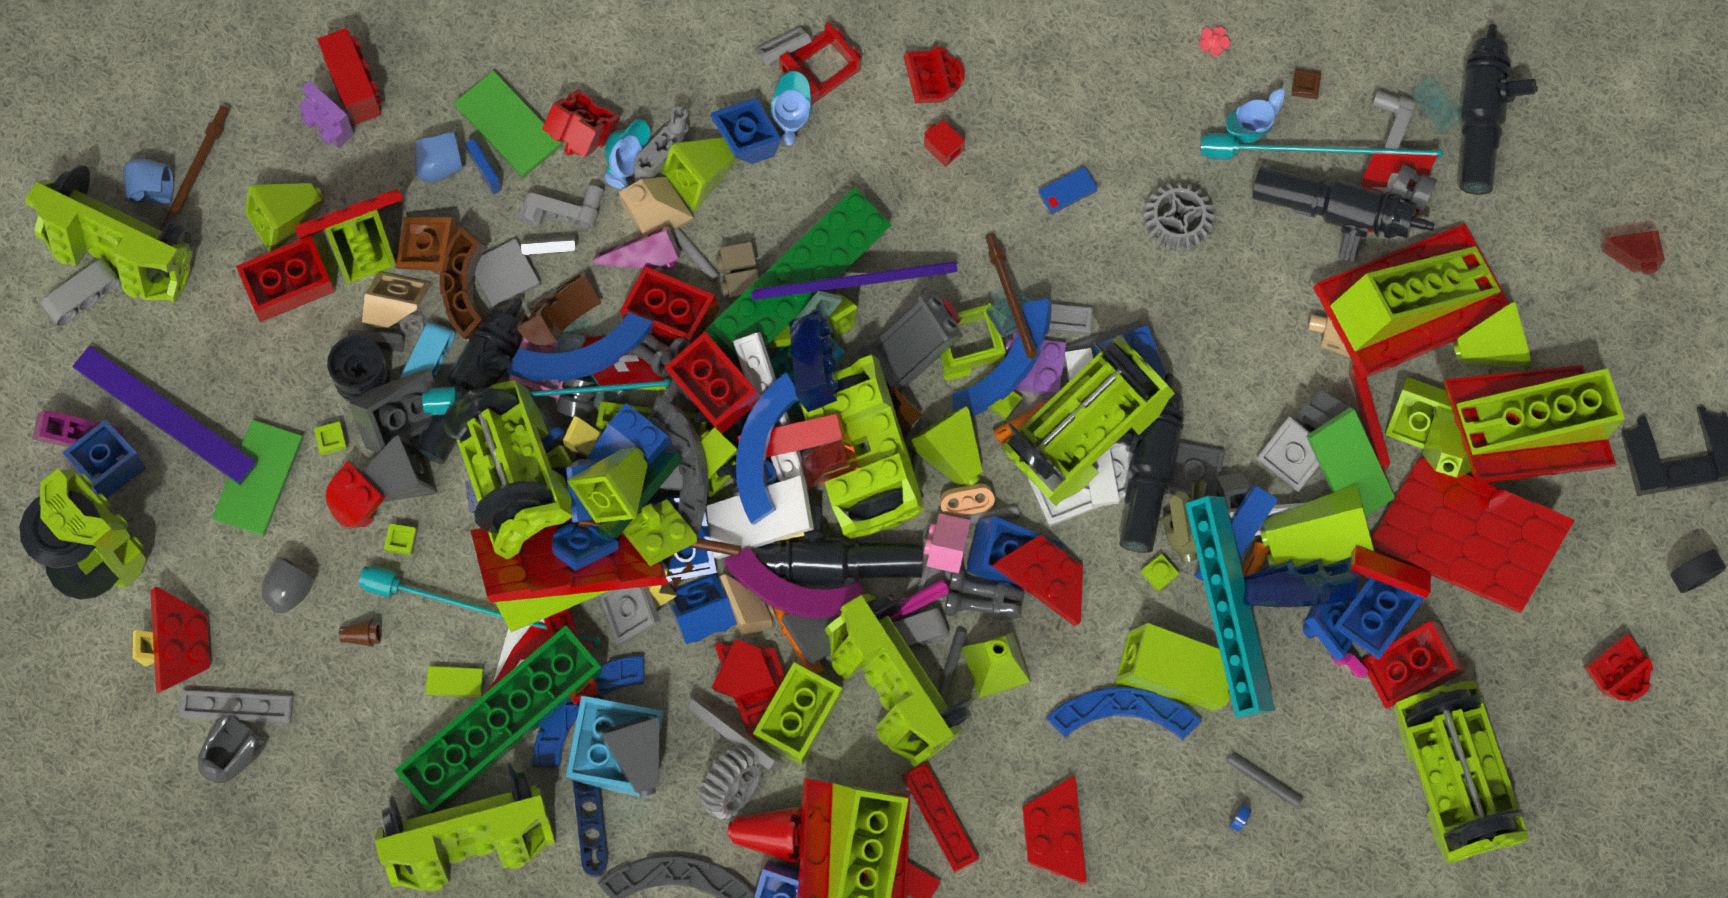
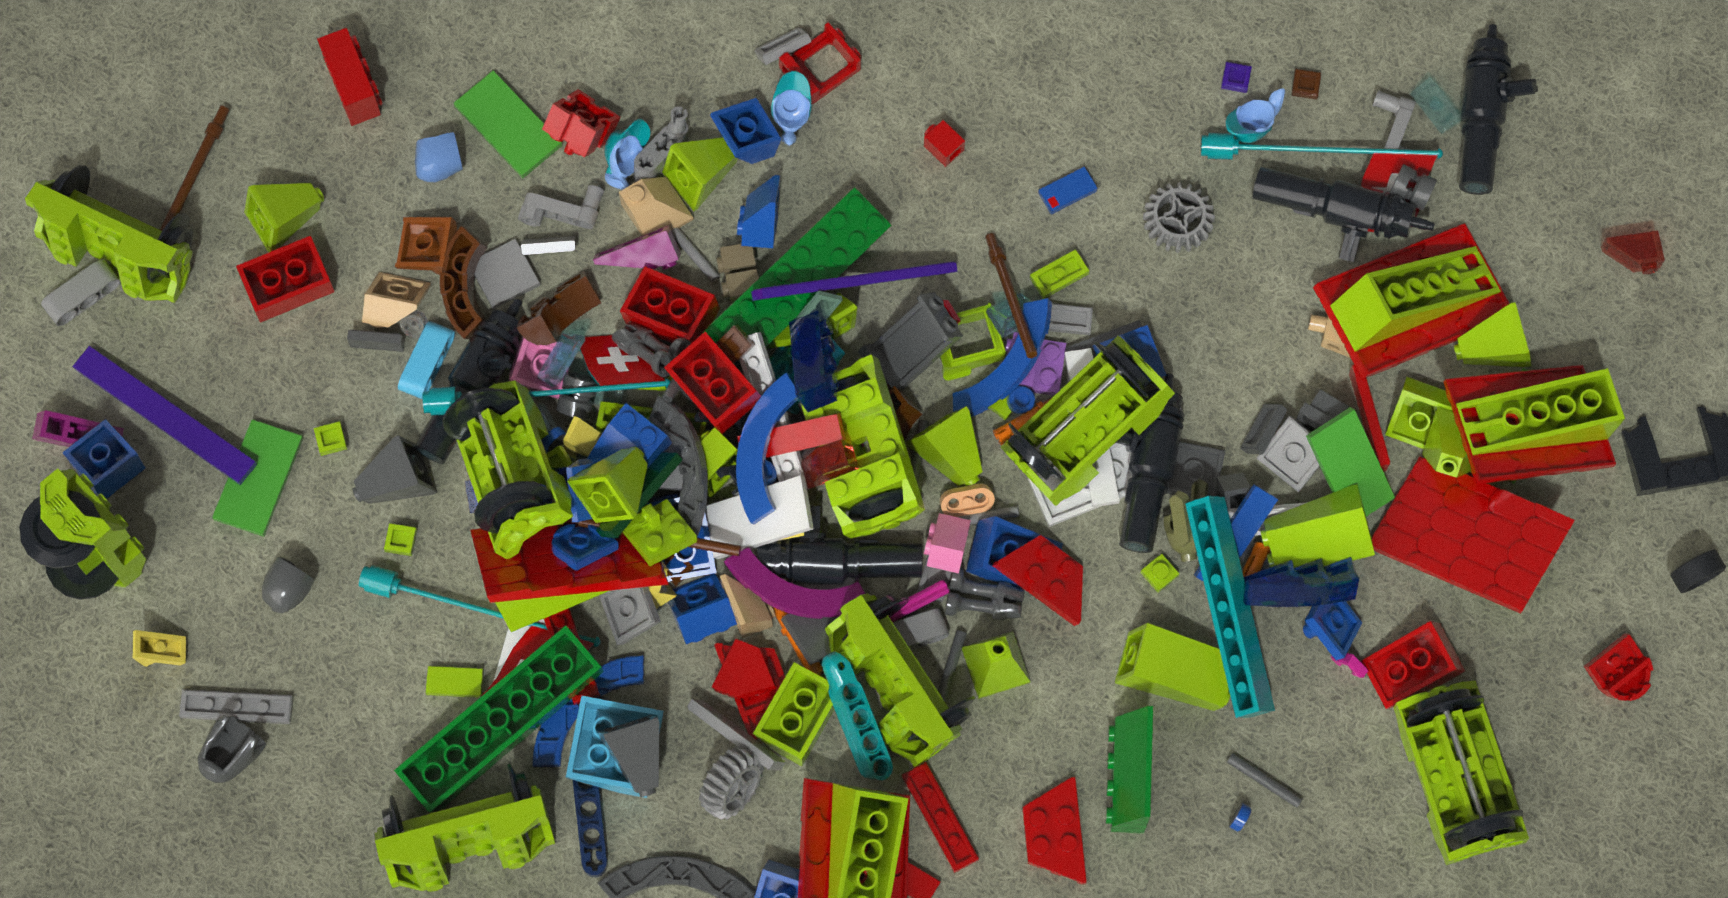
medium blue piece [123,158,173,204] -> none
red wing [150,587,210,693] -> none
lime piece [294,189,403,285] -> none
medium lavender plate [298,81,354,149] -> none
red slope [326,461,386,528] -> none
black wheel [327,336,390,402] -> none
reddish brown cone [339,619,382,647] -> none
dark grey slope [349,369,437,454] -> none
blue tile [465,139,502,195] -> none
blue tile [507,312,653,381] -> none
red cone [728,807,802,863] -> none
red slope [903,46,965,104] -> none
blue tile [1046,687,1202,741] -> none
coral plant [1198,26,1231,56] -> none
blue slope [1333,578,1424,660] -> none
red tile [1351,546,1431,598] -> none
none -> reddish brown tile [716,324,755,363]
none -> blue slope [737,175,780,248]
none -> teal piece [822,651,893,780]
none -> blue tile [1007,386,1035,414]
none -> lime plate [1030,249,1089,299]
none -> green slope [1105,706,1153,833]
none -> dark purple tile [1221,62,1252,93]
none -> dark grey tile [1240,404,1287,455]

